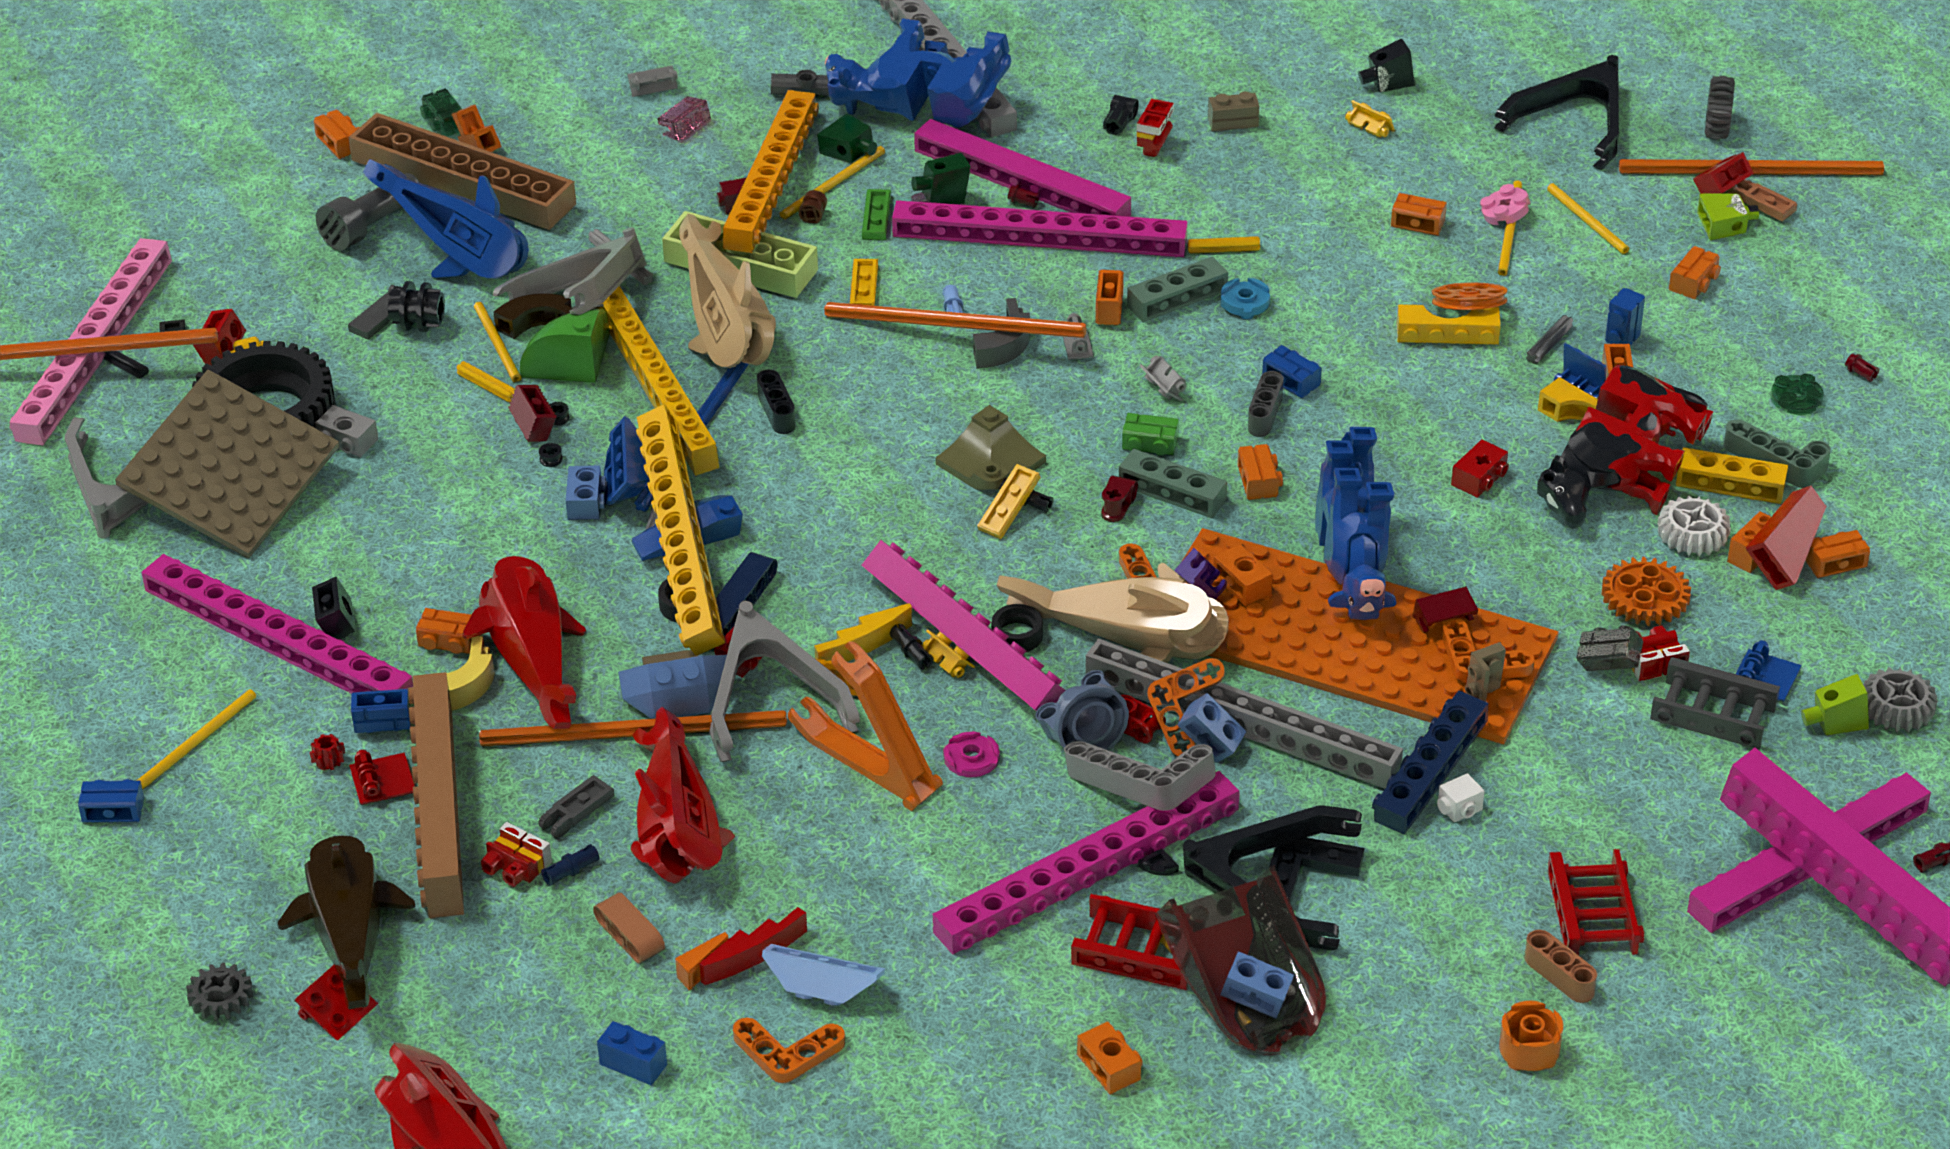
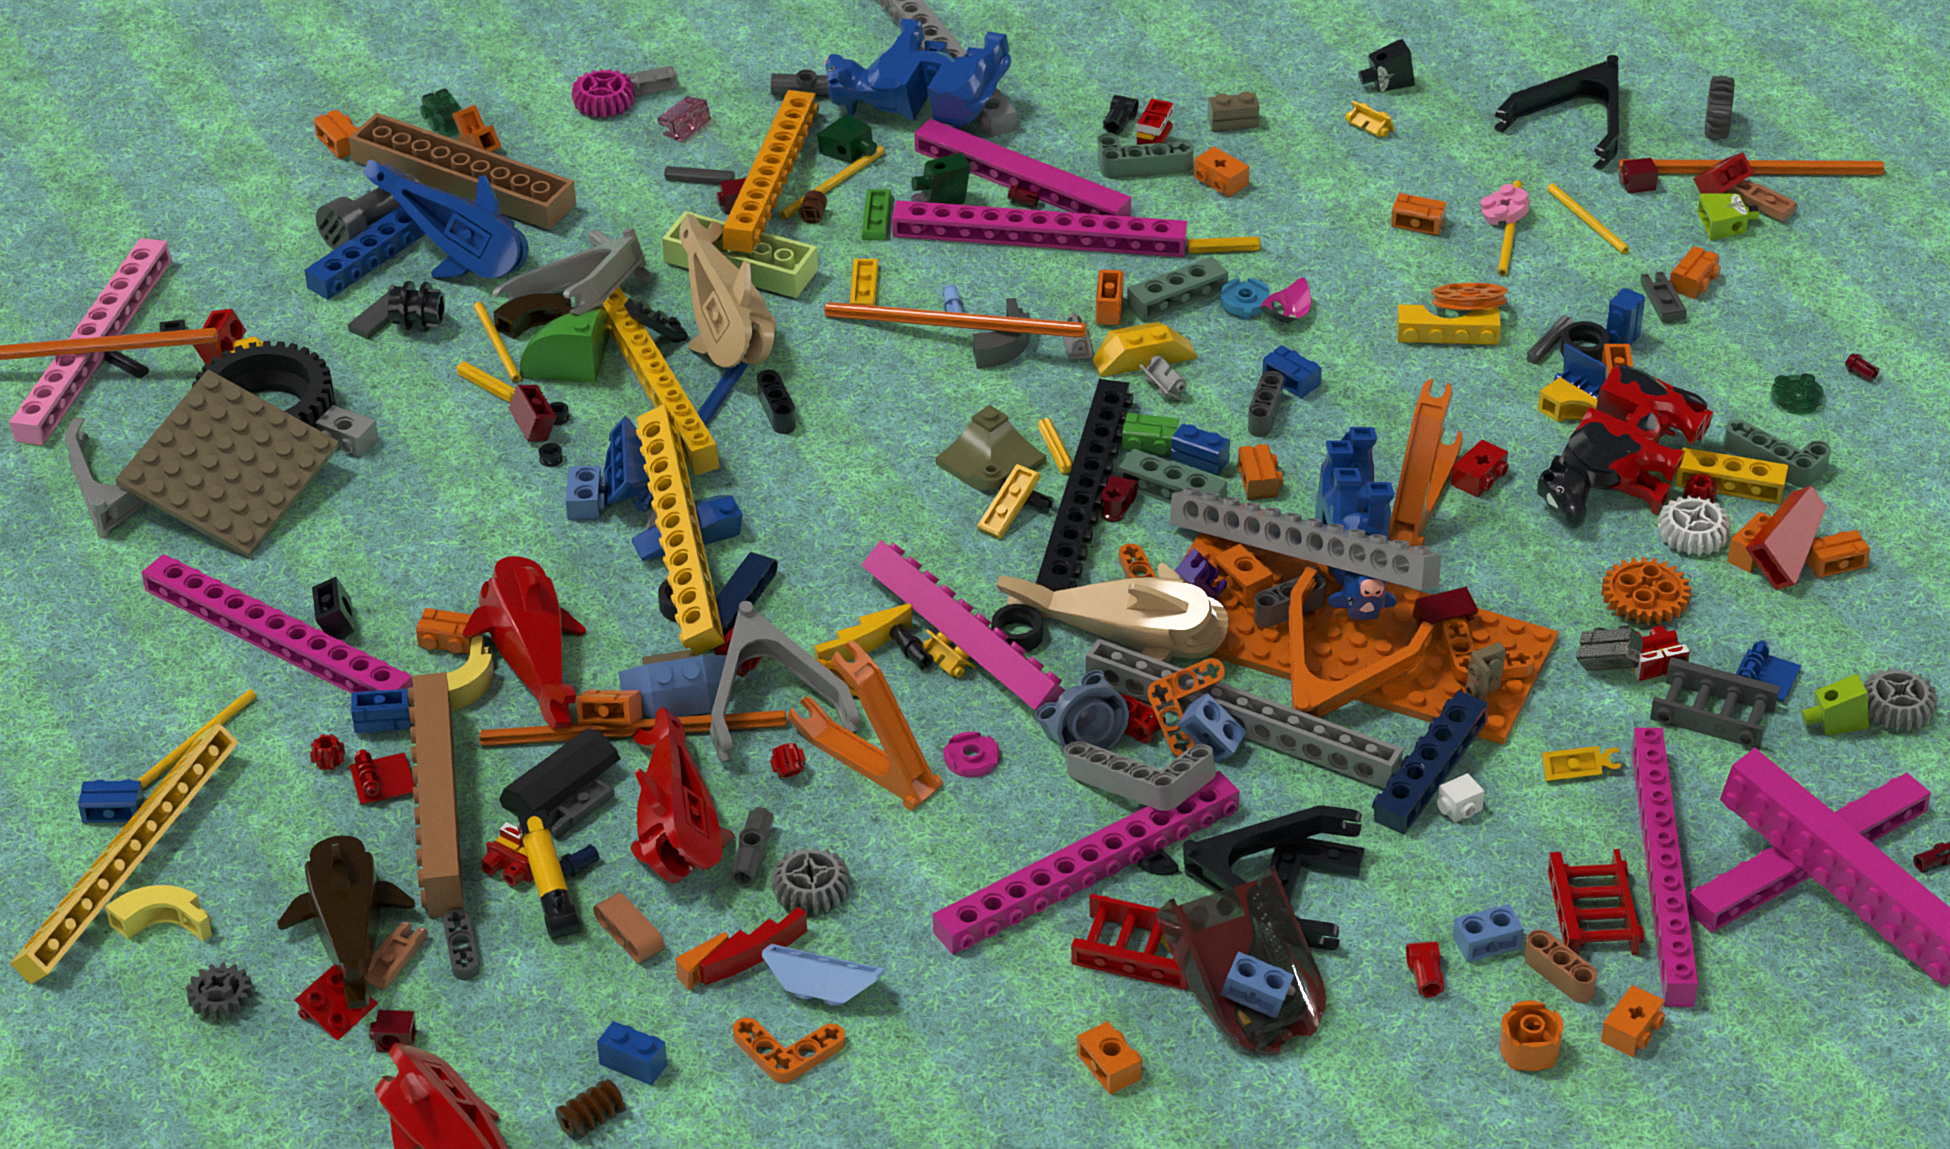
none -> yellow brick [10,723,239,984]
none -> light yellow arch [105,885,212,942]
none -> blue brick [304,206,426,300]
none -> nougat hinge [367,921,428,990]
none -> dark red brick [370,1010,417,1052]
none -> dark grey beam [443,908,479,980]
none -> black piece [499,728,621,815]
none -> piece [517,809,580,940]
none -> reddish brown piece [555,1079,626,1138]
none -> dark pink gear [571,68,635,119]
none -> orange brick [576,689,643,725]
none -> black plate [624,298,688,343]
none -> dark grey axle [664,166,735,184]
none -> dark grey piece [730,807,774,887]
none -> red gear [770,742,806,778]
none -> light grey gear [771,846,850,916]
none -> black brick [1036,379,1133,592]
none -> yellow axle [1038,418,1073,474]
none -> yellow wedge [1093,322,1197,377]
none -> sand green beam [1097,133,1194,178]
none -> light grey brick [1170,487,1442,590]
none -> blue brick [1171,424,1230,475]
none -> orange brick [1194,146,1250,197]
none -> dark grey beam [1253,573,1326,627]
none -> dark pink piece [1260,277,1311,323]
none -> orange piece [1288,566,1434,718]
none -> orange piece [1389,379,1463,547]
none -> red piece [1406,941,1444,998]
none -> medium blue brick [1453,904,1524,962]
none -> yellow plate [1541,746,1621,781]
none -> black tyre [1560,321,1610,362]
none -> orange brick [1601,985,1666,1057]
none -> dark red brick [1619,157,1658,193]
none -> dark pink brick [1631,727,1698,1007]
none -> dark grey hinge [1640,272,1687,322]
none -> red gear [1683,474,1717,504]

